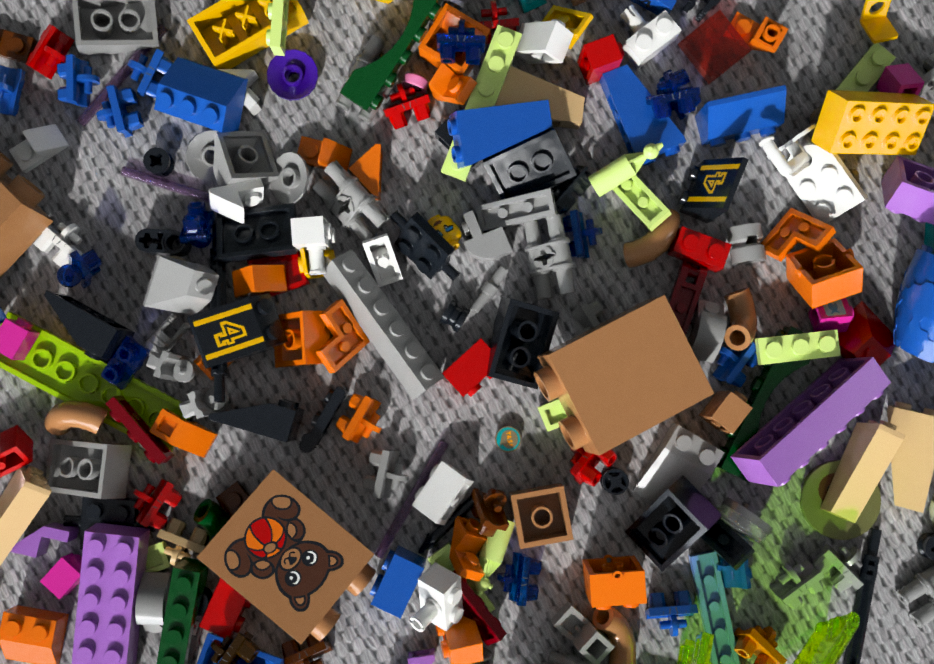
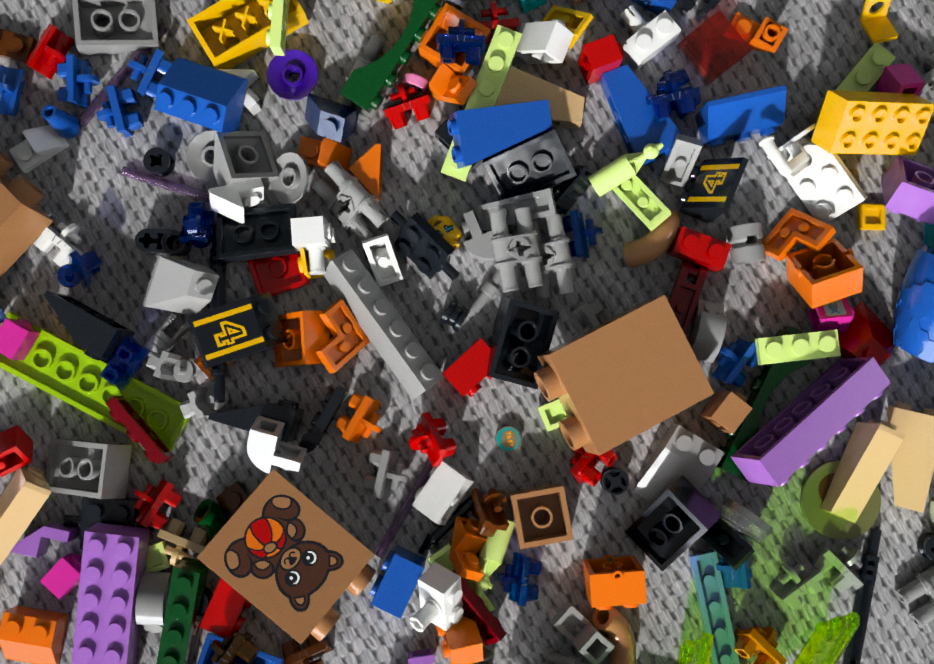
medium nougat cylinder [44,401,109,436] -> none
orange slope [149,408,218,458] -> none
orange slope [232,265,288,298] -> none
blue hips [645,590,698,637] -> none
medium nougat cylinder [724,287,757,351] -> none
none -> blue cone [42,105,81,139]
none -> brick [247,415,307,474]
none -> dark blue slope [305,93,357,143]
none -> red hips [409,412,457,467]
none -> light grey pin [489,207,544,293]
none -> light grey plate [659,133,703,187]
none -> yellow tile [857,203,886,231]

